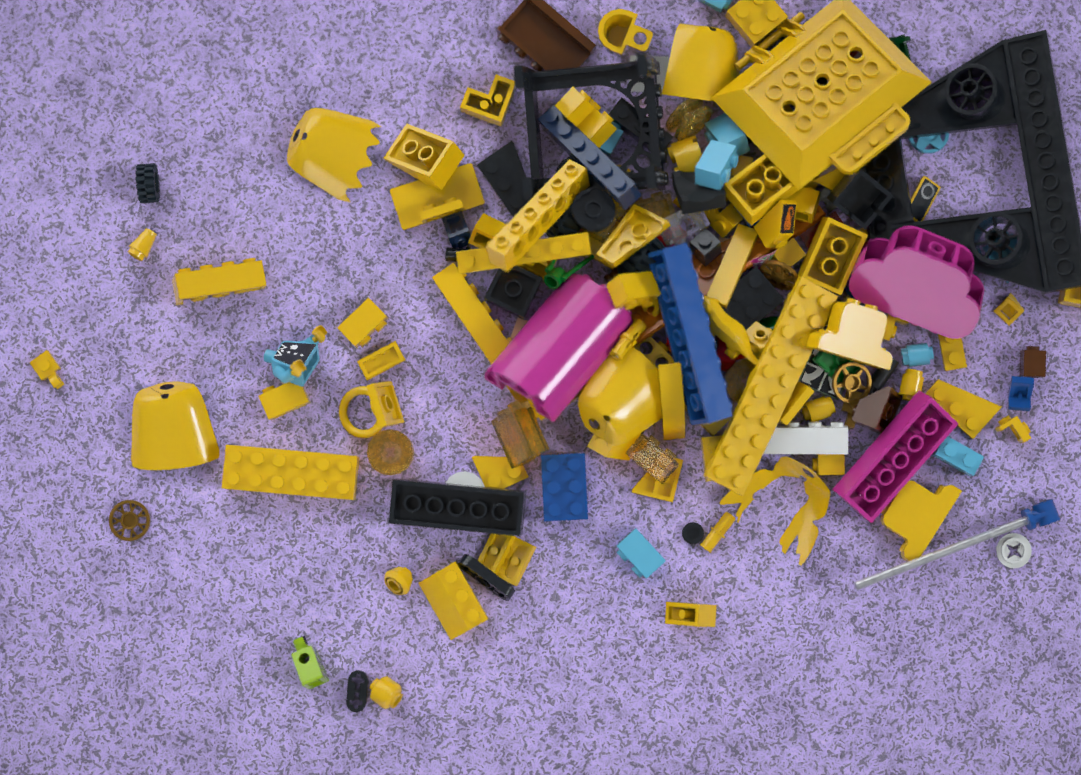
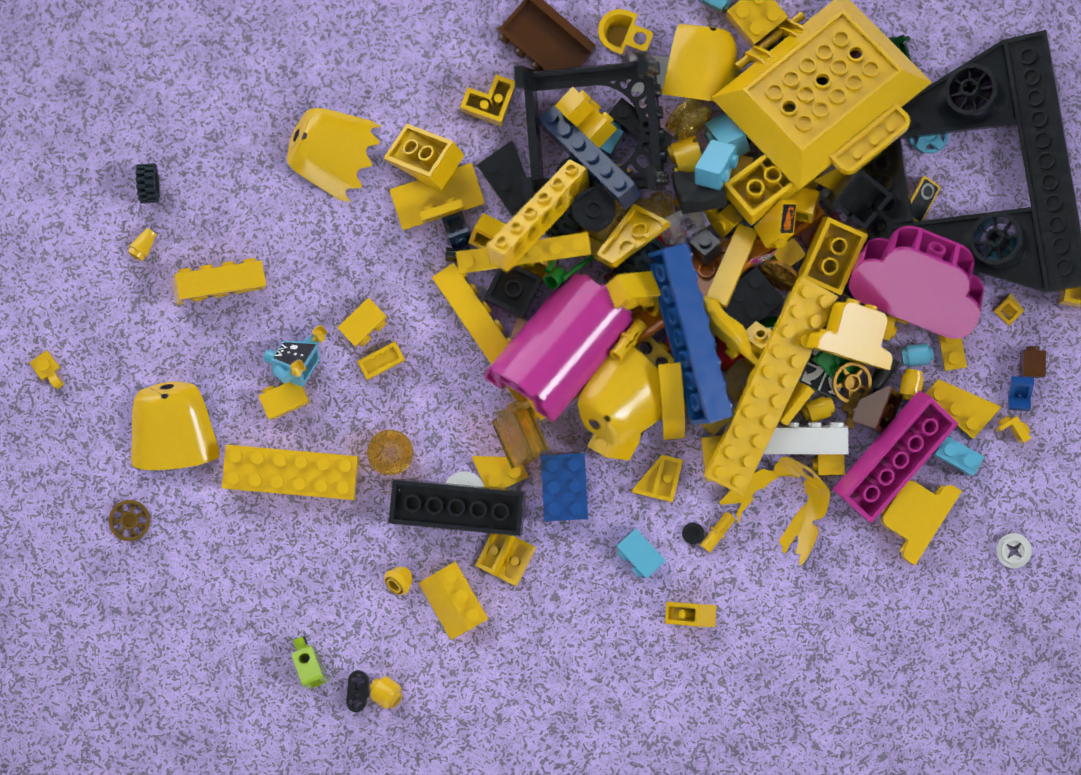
yellow tile [339,381,405,438] -> none
black beam [458,554,515,601] -> none
clear yellow brick [626,434,679,484] -> none
flat silver piece [854,499,1060,590] -> none

